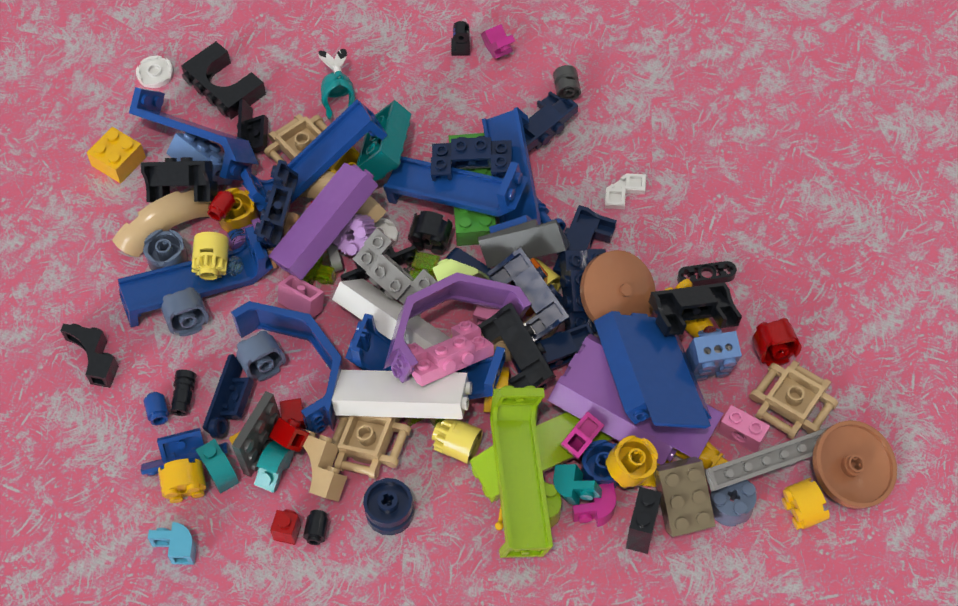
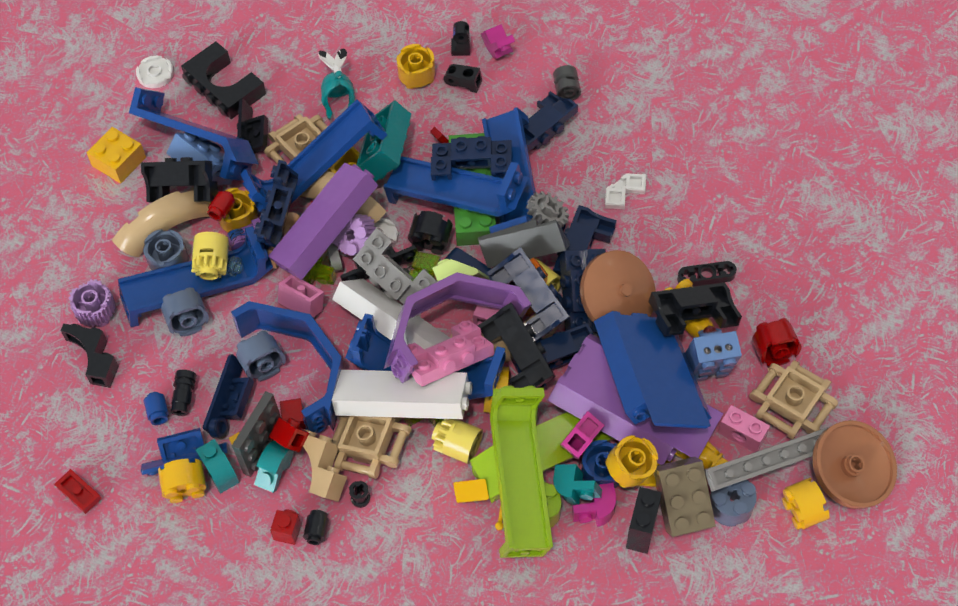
medium azure brick [148,522,196,565] -> none
dark blue wheel [363,478,414,536] -> none
none -> red plate [54,469,102,514]
none -> lavender brick [69,279,116,327]
none -> black bush [349,481,371,508]
none -> yellow brick [396,44,435,89]
none -> red tile [430,126,449,143]
none -> black leg [443,64,482,93]
none -> yellow sticker [453,479,489,503]
none -> light grey gear [526,191,569,228]

